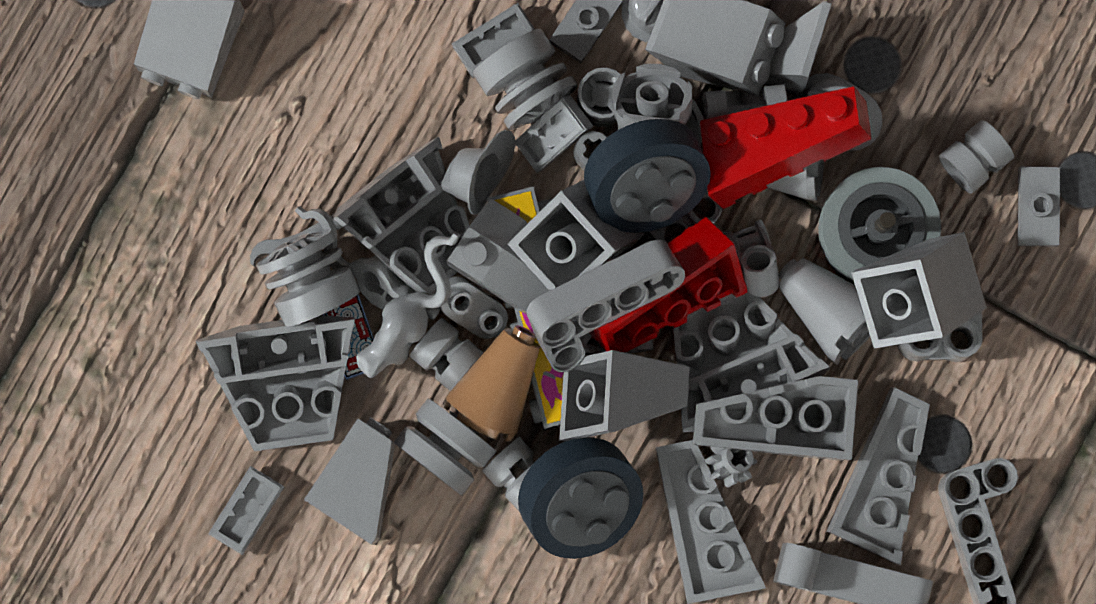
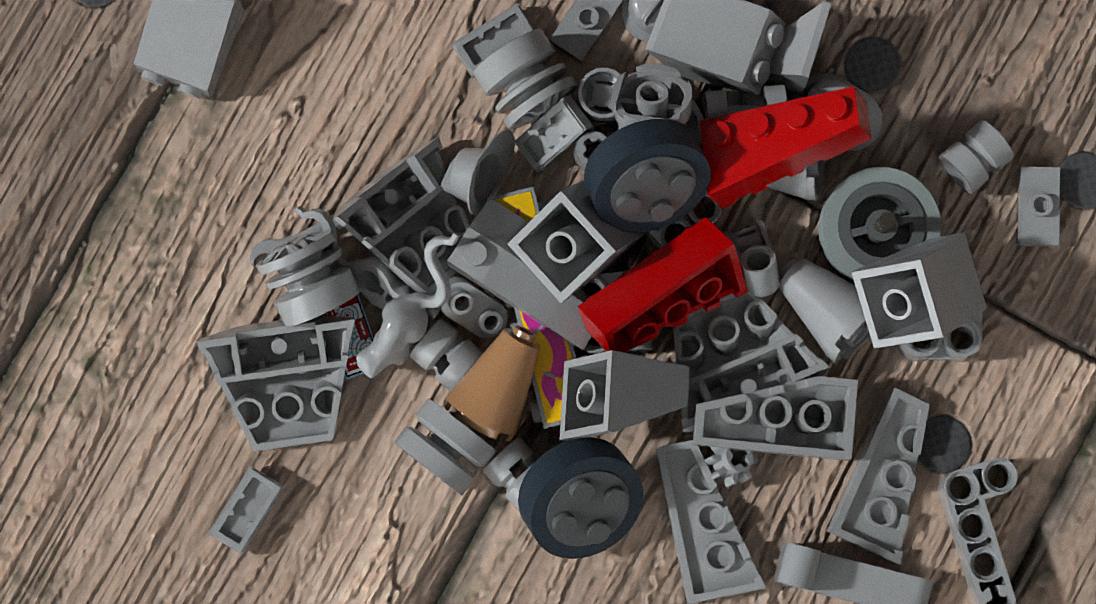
light grey slope [304,417,395,546] -> none
light grey beam [526,240,685,372] -> none

